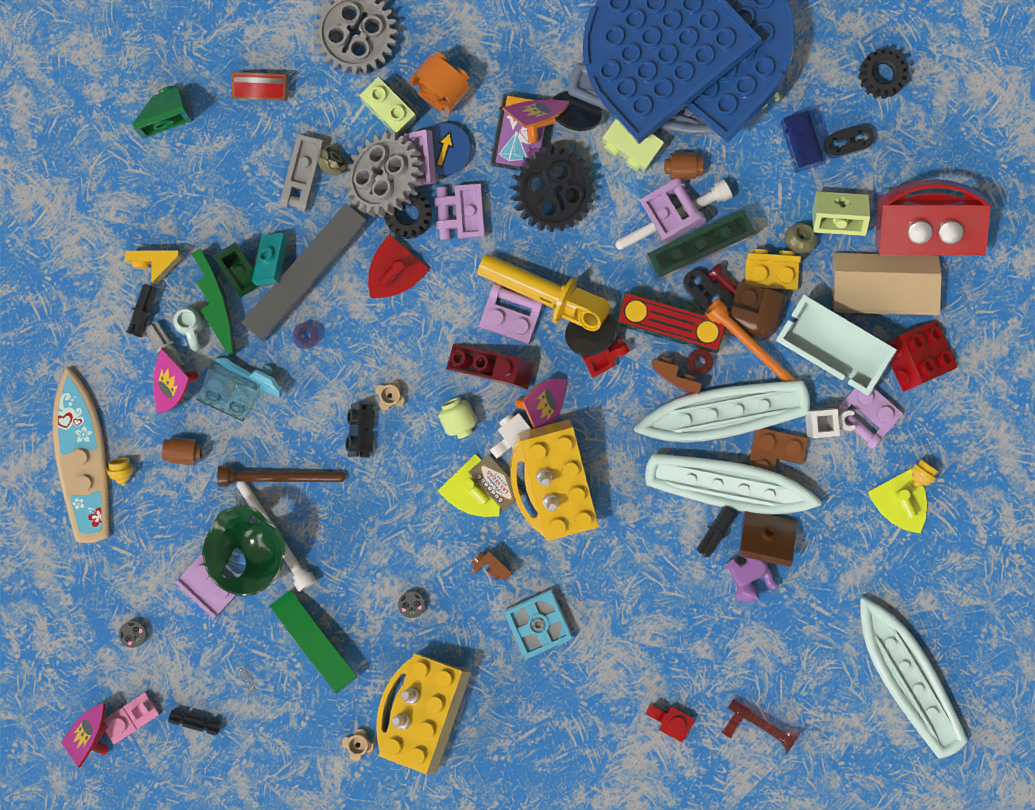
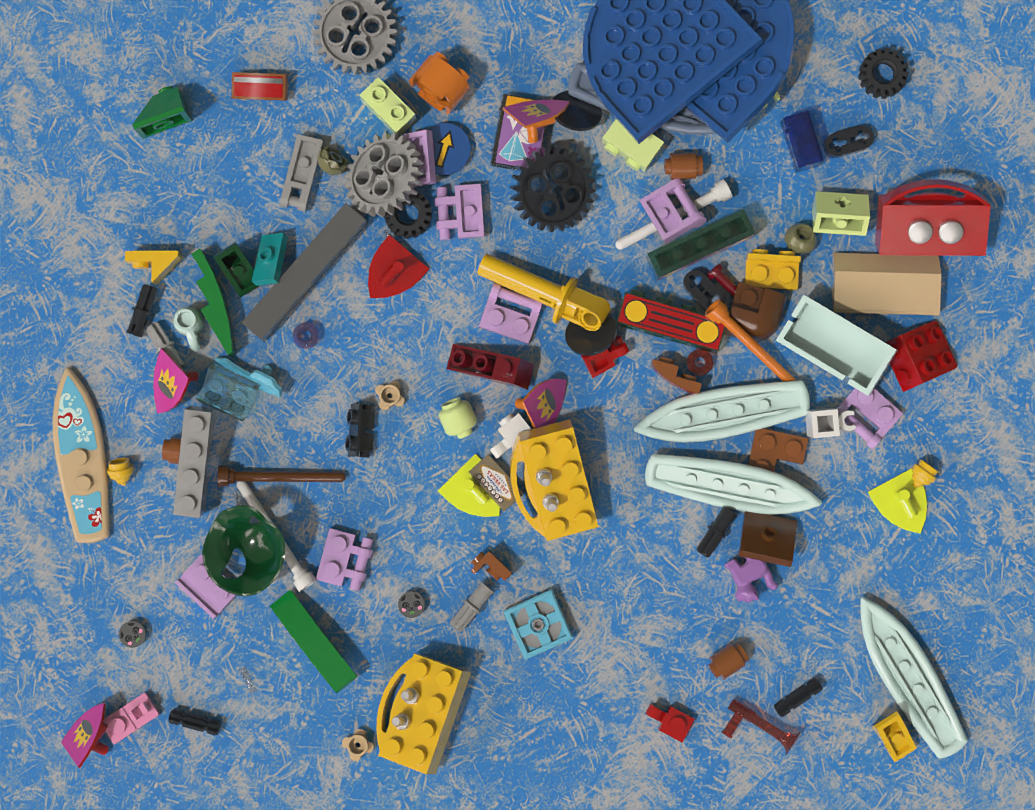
none -> light grey arch [173,405,216,518]
none -> lavender plate [316,528,373,591]
none -> light grey axle [450,582,494,632]
none -> dark orange brick [708,642,749,680]
none -> black axle [774,678,823,717]
none -> yellow slope [872,711,917,762]

